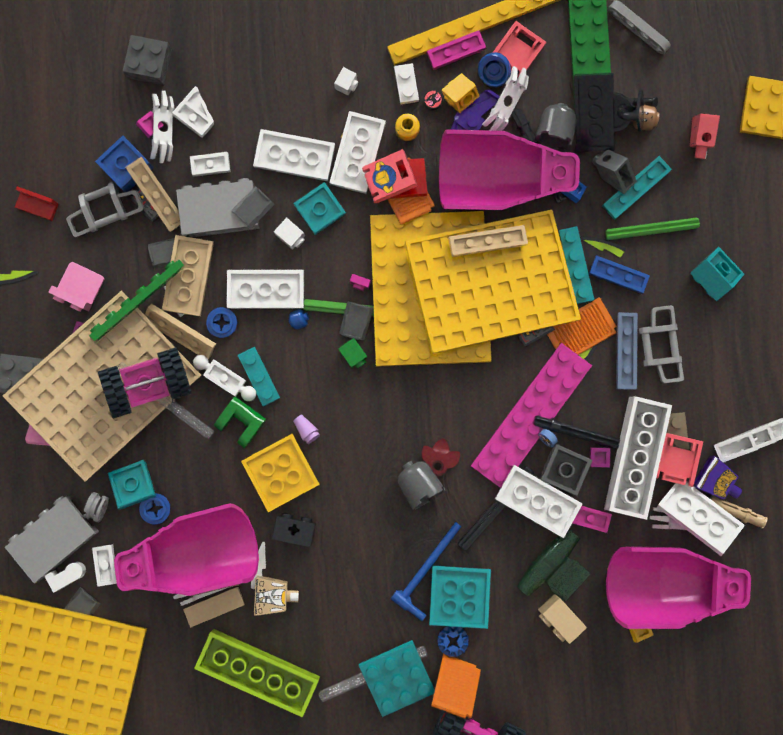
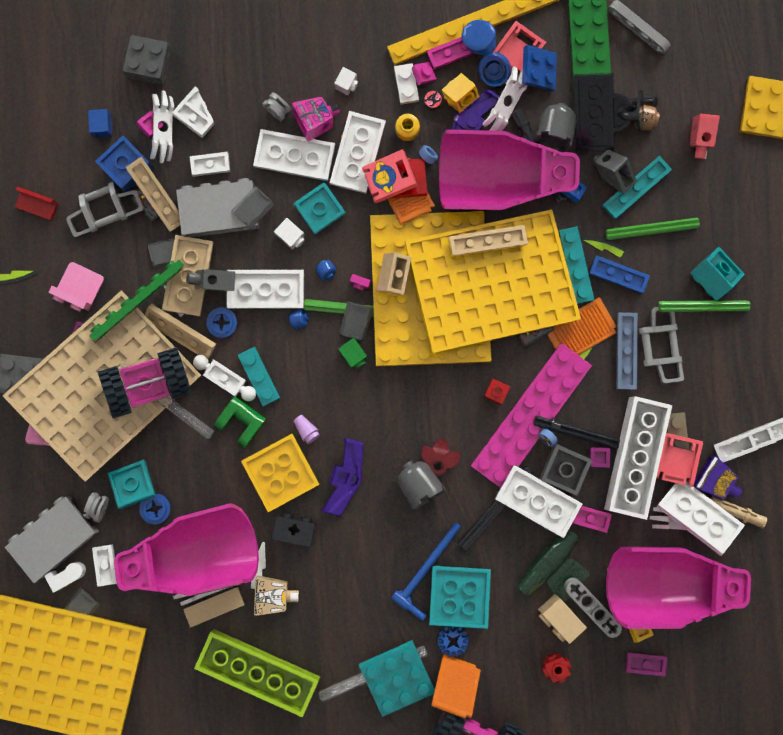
none -> blue panel [88,109,112,137]
none -> dark grey torso [186,269,235,292]
none -> light grey wheel [262,92,292,122]
none -> dark pink torso [292,97,340,142]
none -> blue piece [316,260,337,280]
none -> dark purple plate [321,437,364,517]
none -> tan brick [376,252,411,295]
none -> dark pink plate [411,62,437,85]
none -> medium blue tile [419,145,438,164]
none -> blue piece [461,20,496,55]
none -> red brick [483,379,510,405]
none -> blue plate [522,45,557,91]
none -> red brick [542,653,572,684]
none -> light grey beam [564,578,622,638]
none -> magenta plate [625,652,667,677]
none -> bright green axle [658,300,750,312]

